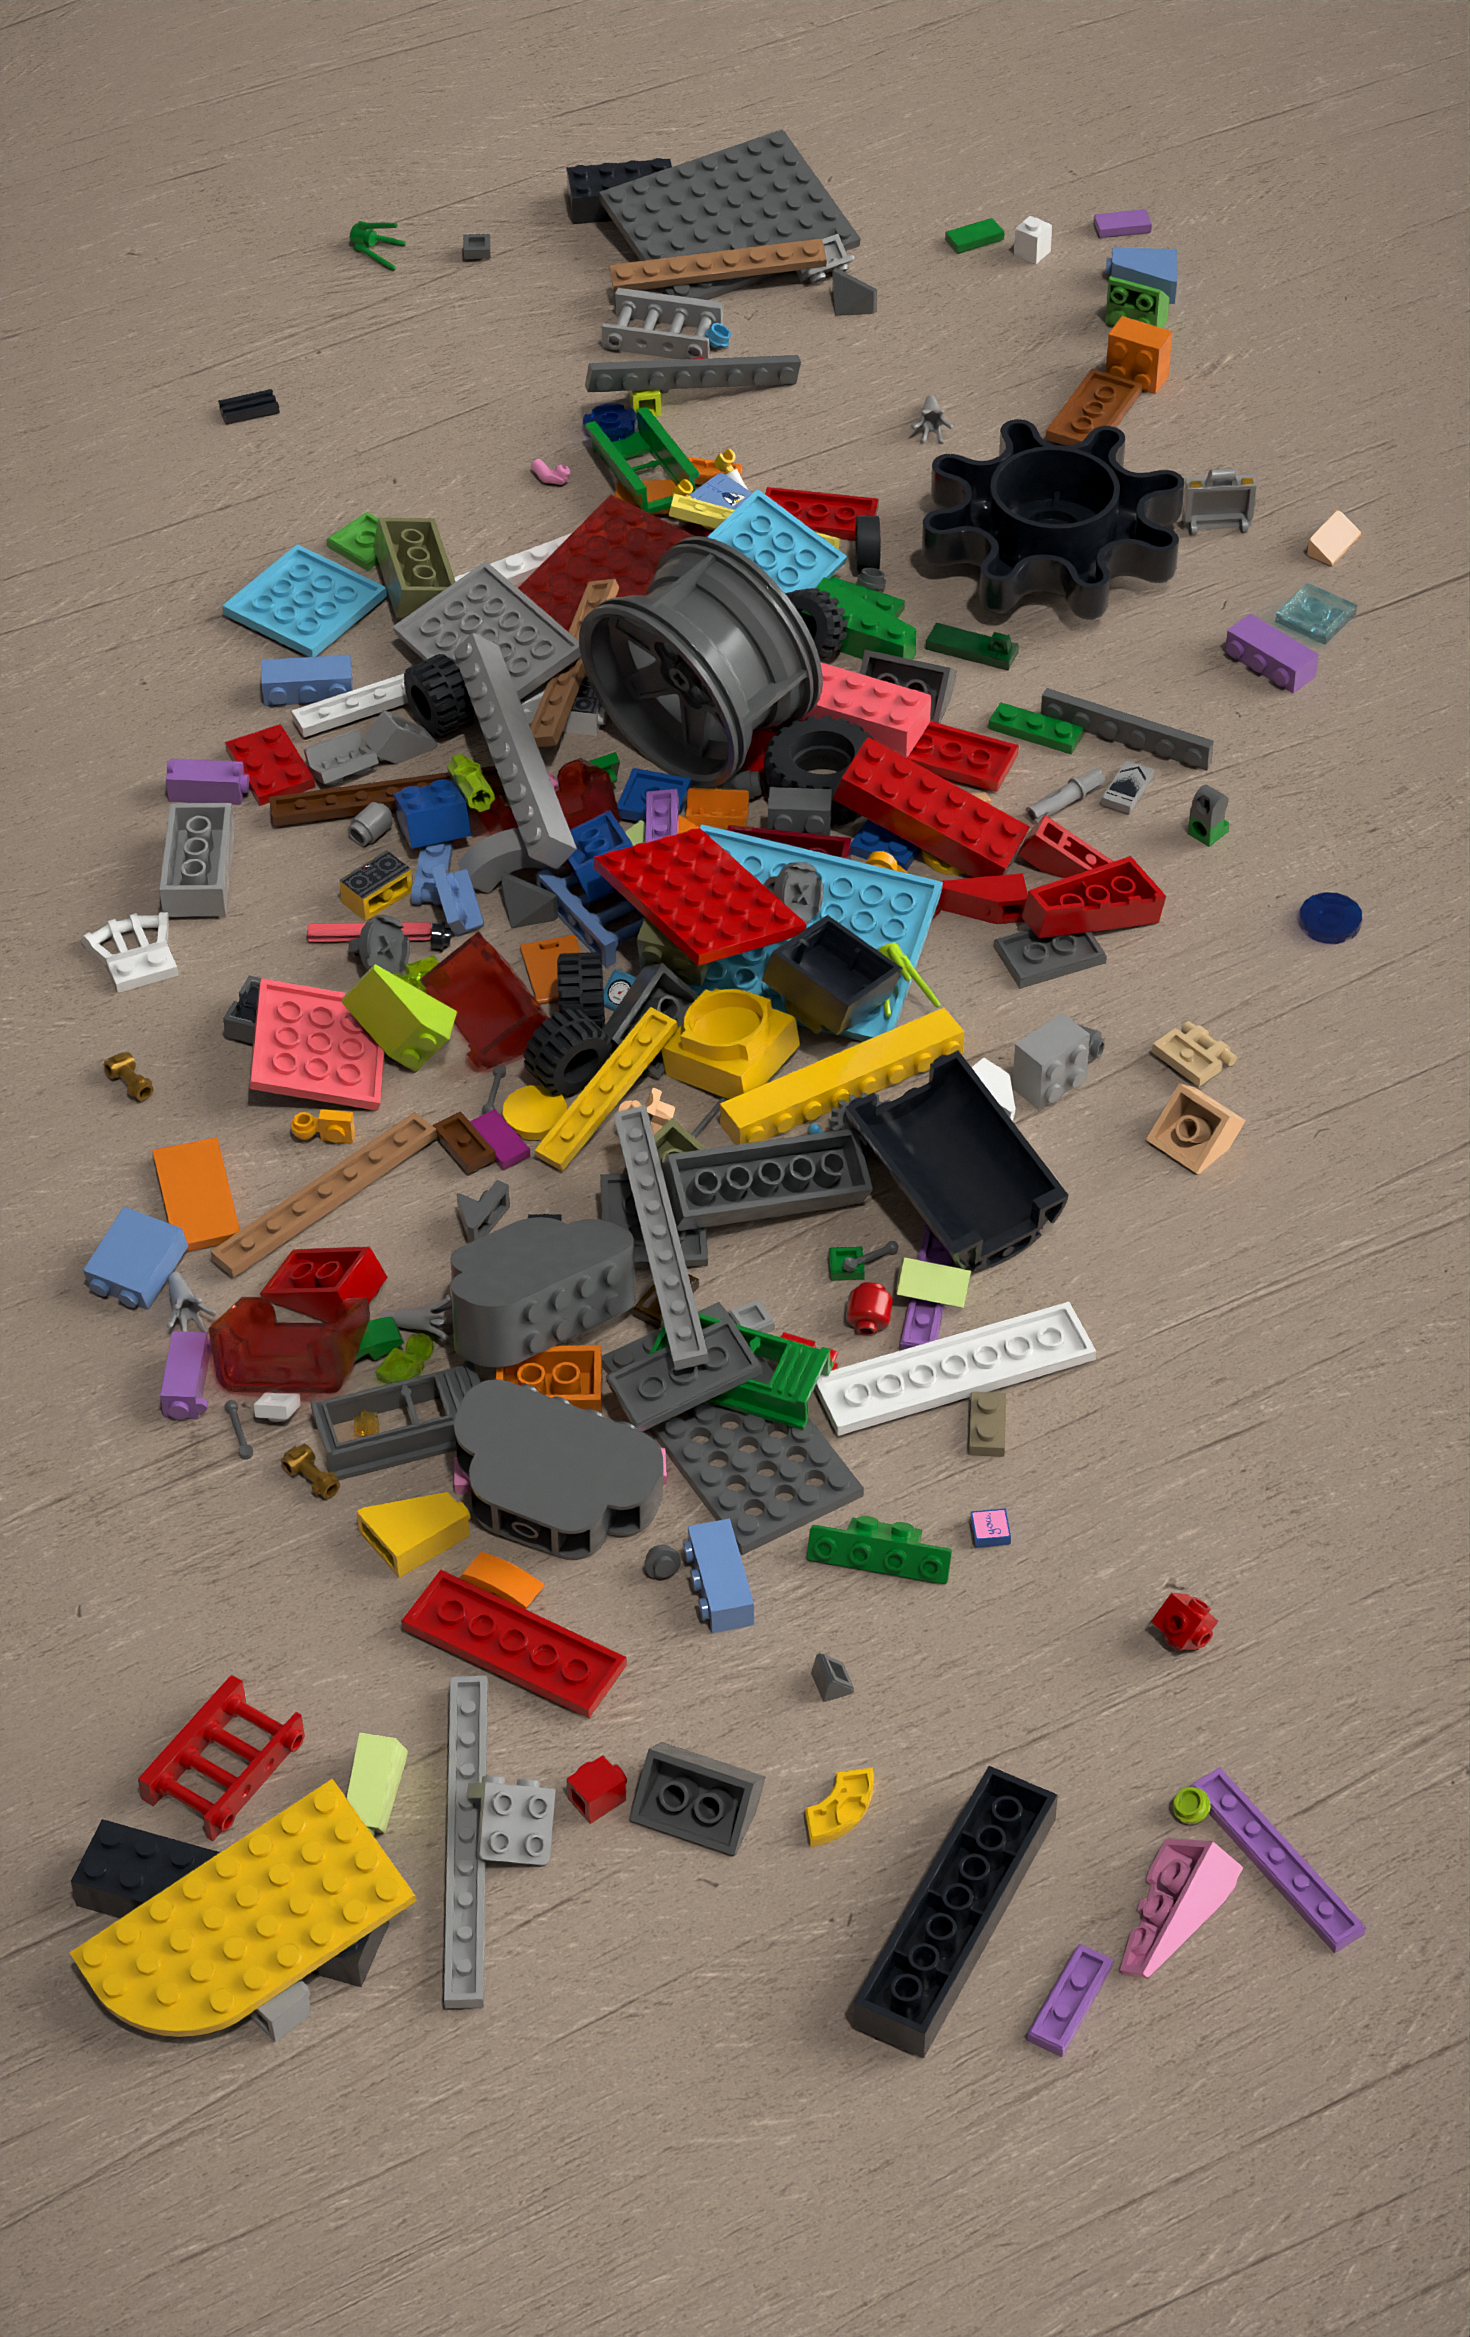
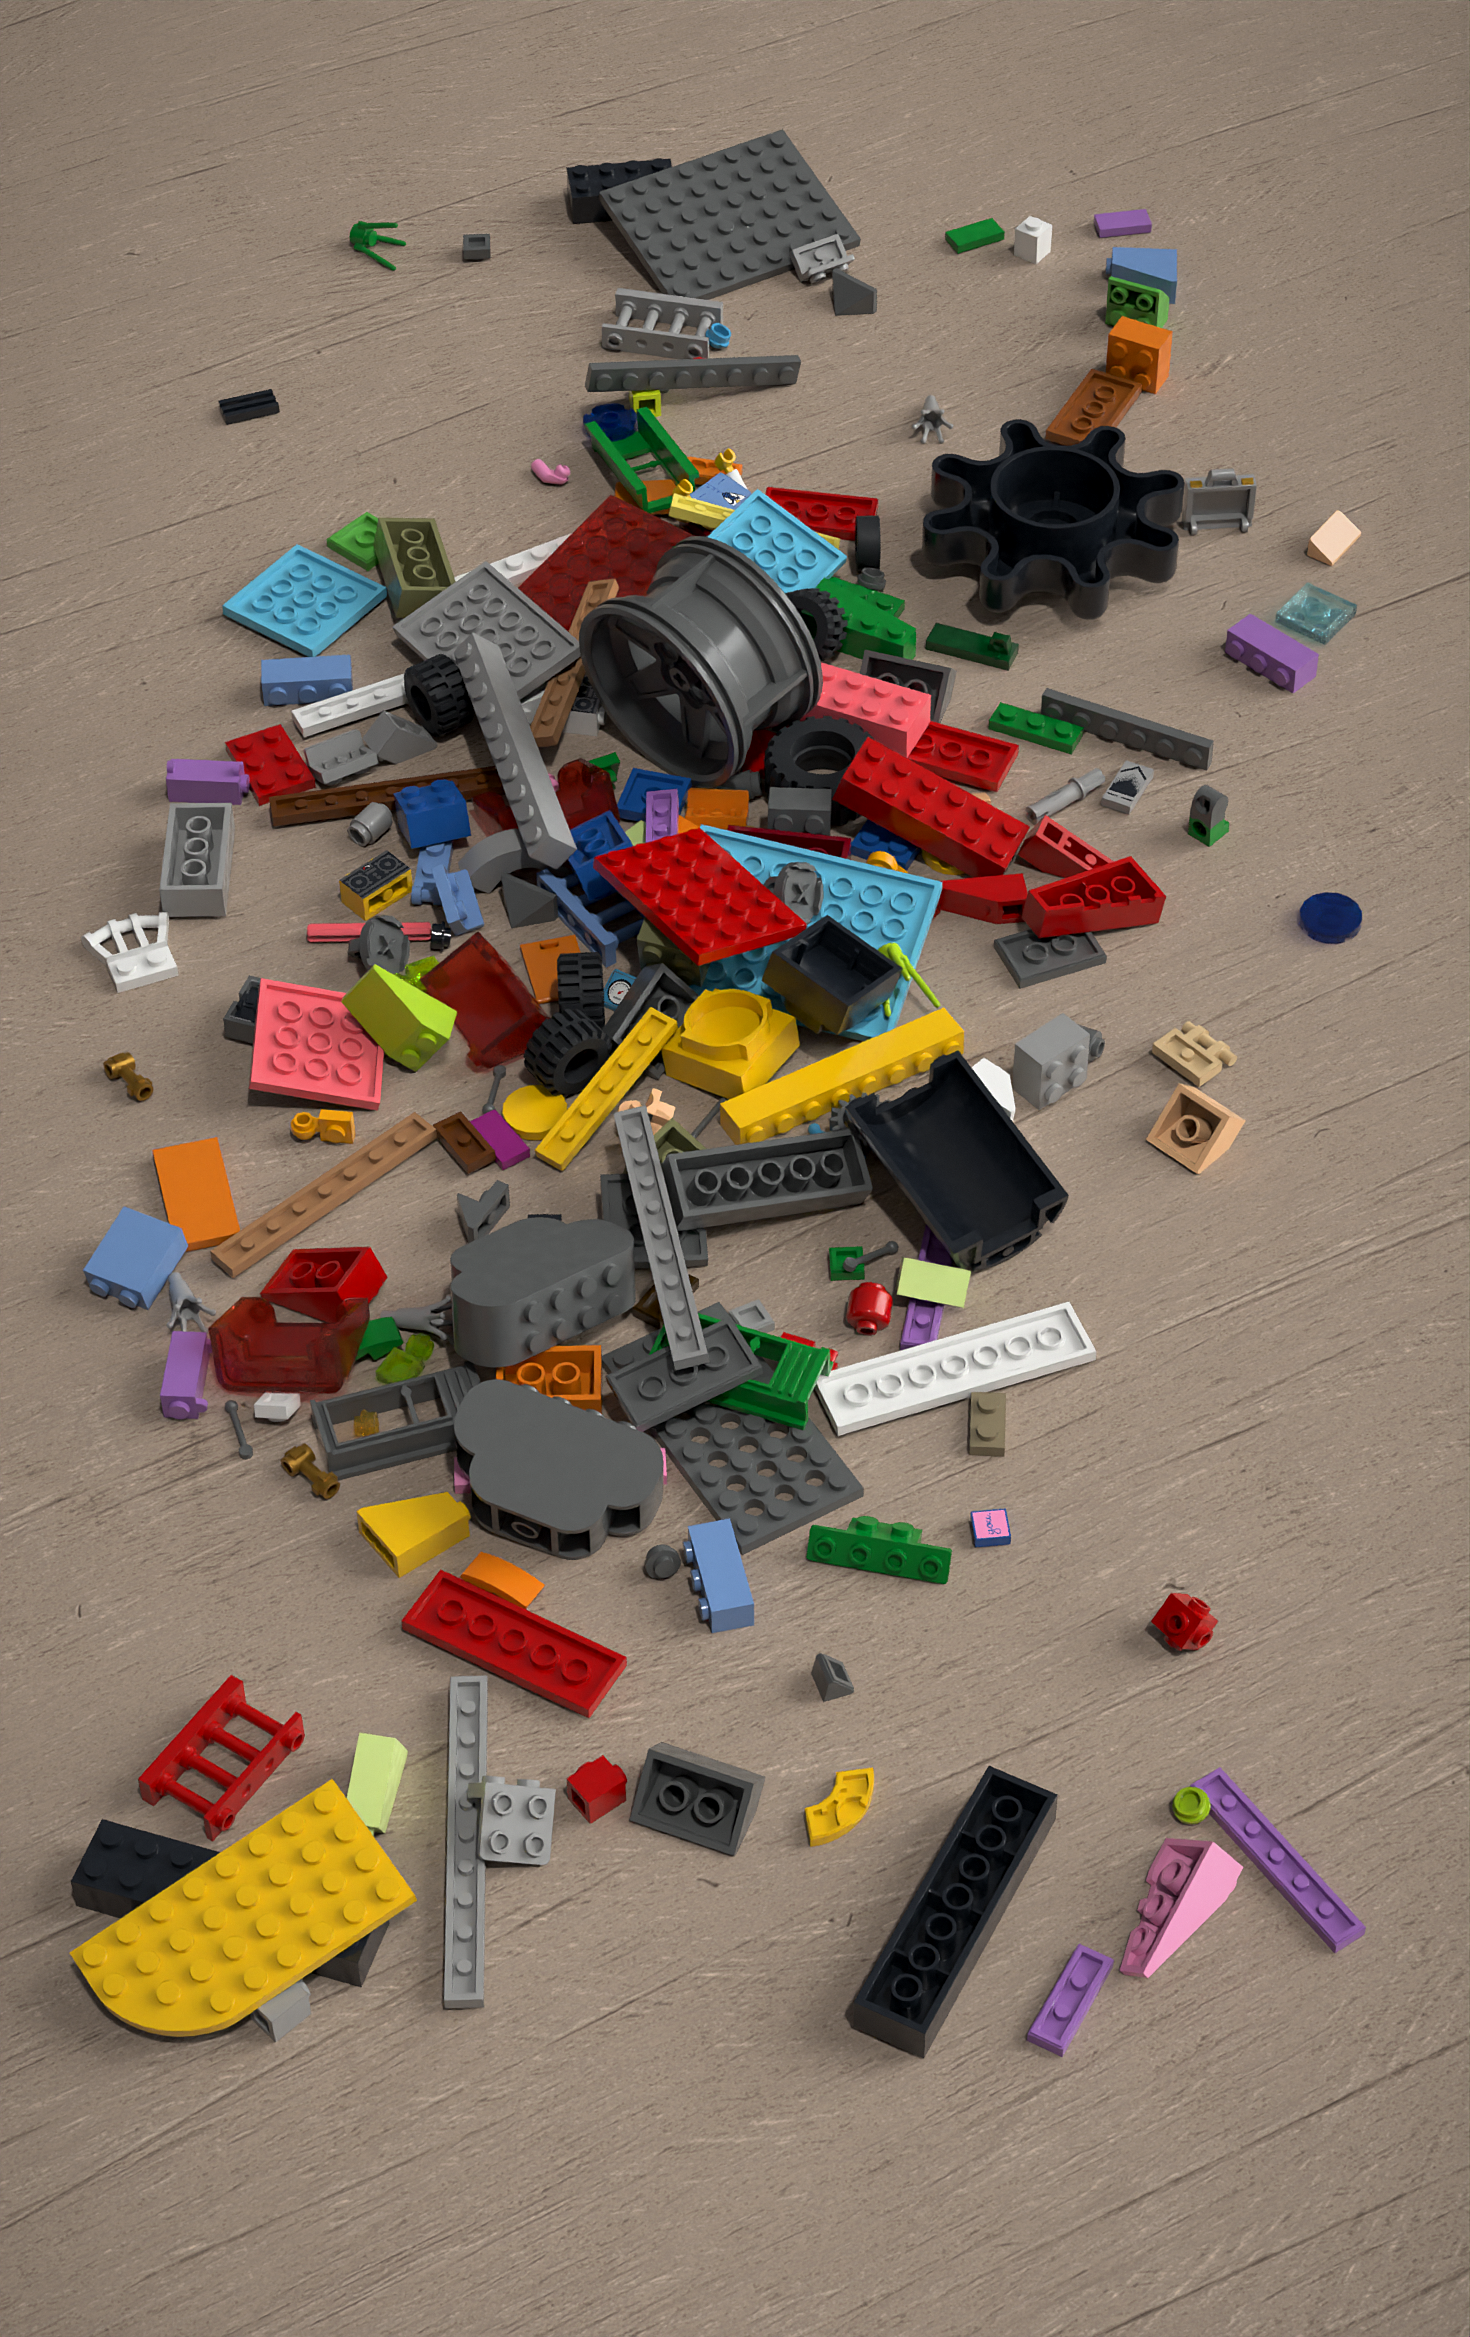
lime piece [446,753,495,812] -> none
medium nougat plate [609,238,827,293] -> none

